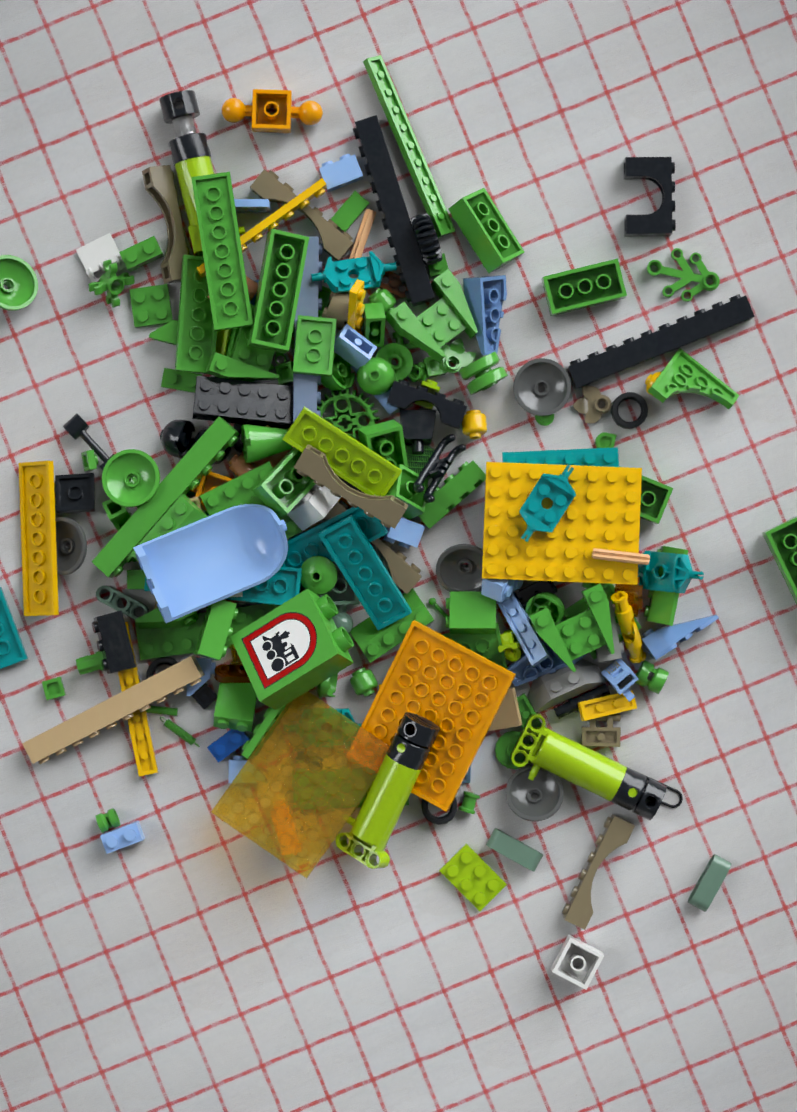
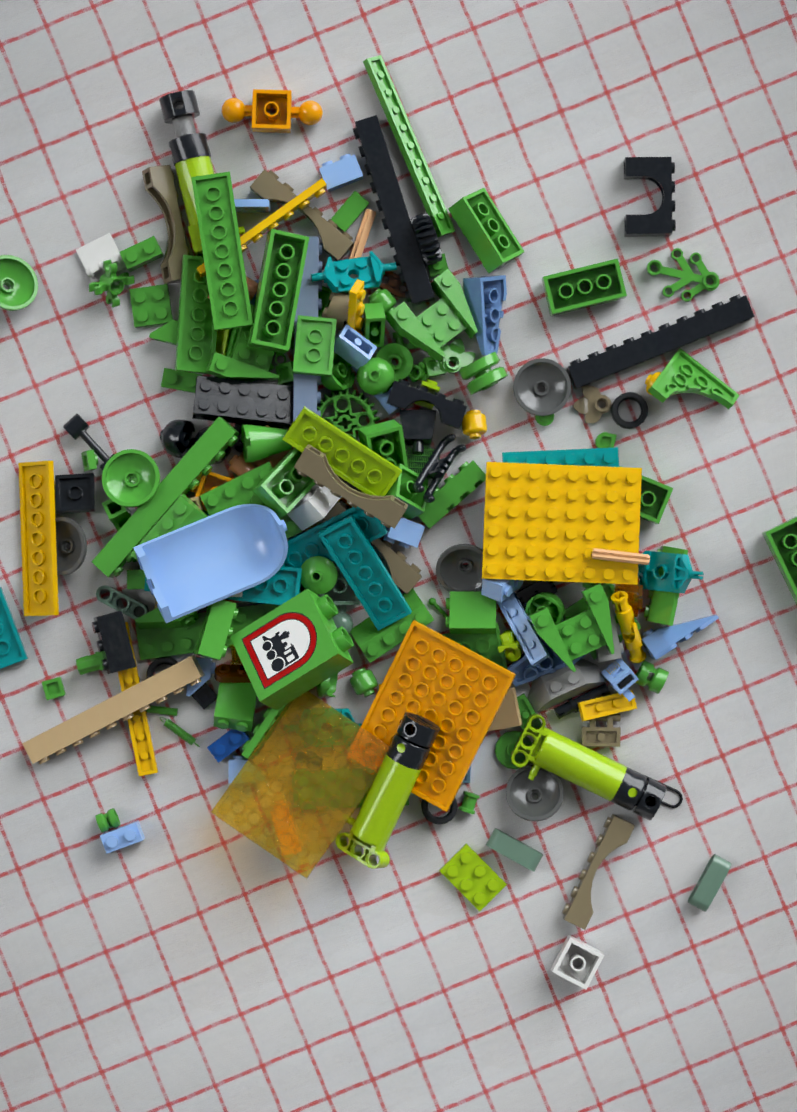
teal plate [519,464,576,542] -> none

